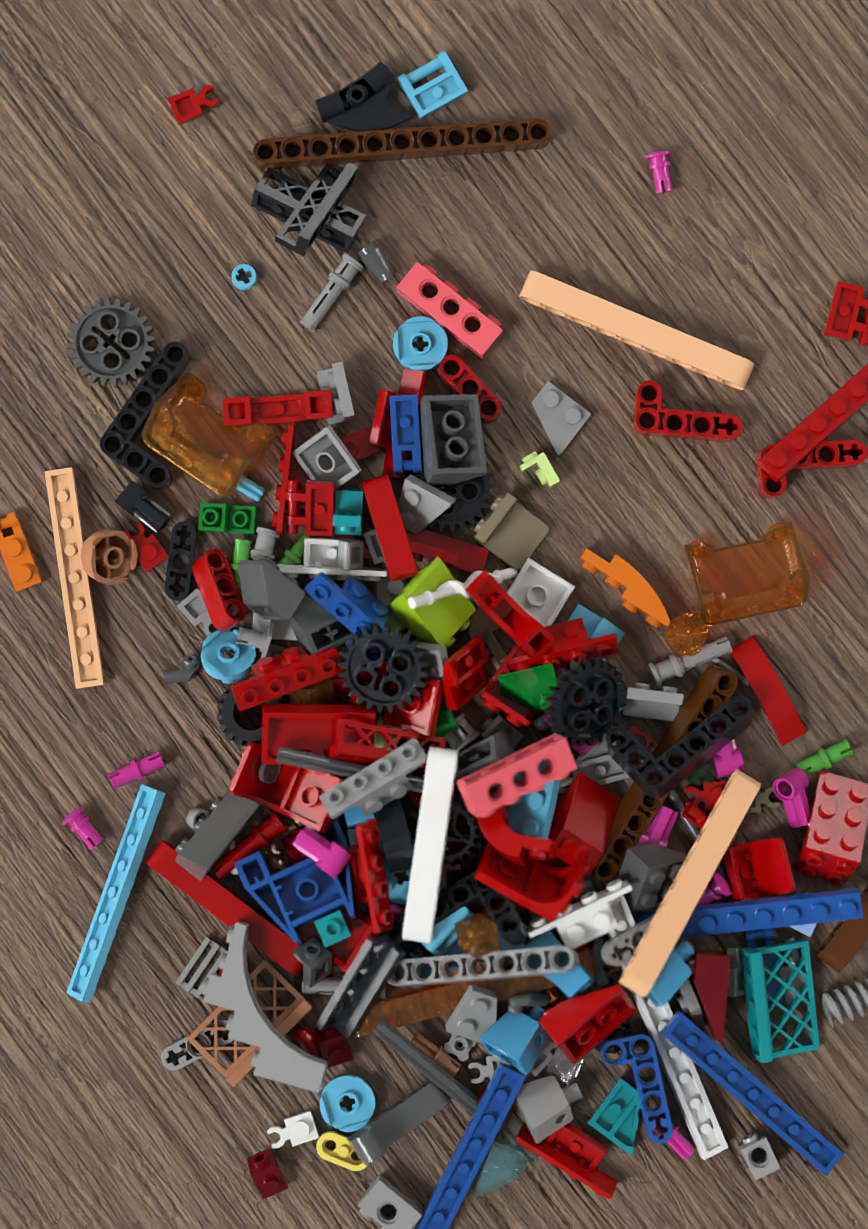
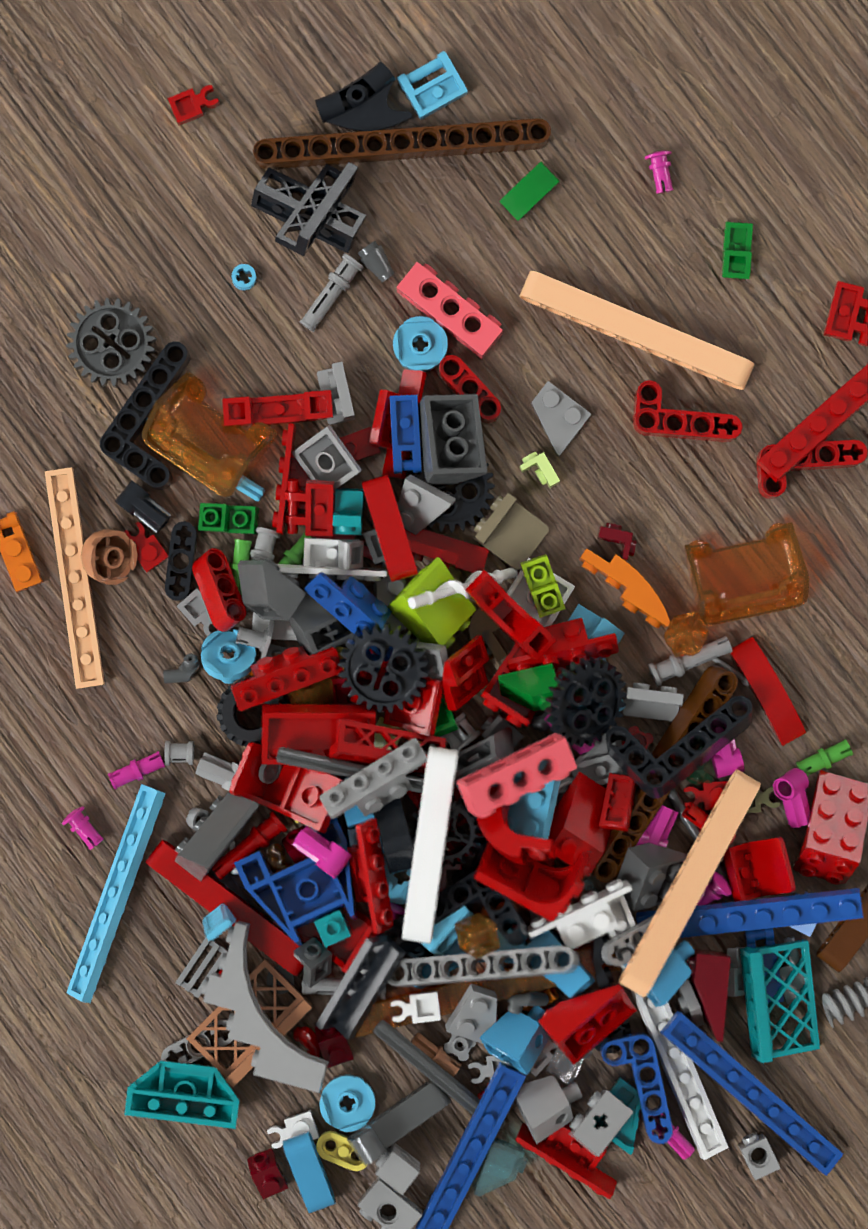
none -> teal wedge [124,1060,240,1129]
none -> light grey bush [165,741,194,766]
none -> light grey piece [195,752,239,791]
none -> medium azure slope [202,904,236,941]
none -> dark azure beam [282,1131,336,1213]
none -> light grey brick [375,1143,420,1195]
none -> white plate [391,991,441,1024]
none -> green slope [499,161,560,221]
none -> lime slope [520,554,566,618]
none -> light grey brick [569,1090,633,1157]
none -> dark red bracket [597,523,636,561]
none -> red plate [599,773,637,832]
none -> green slope [722,222,753,279]

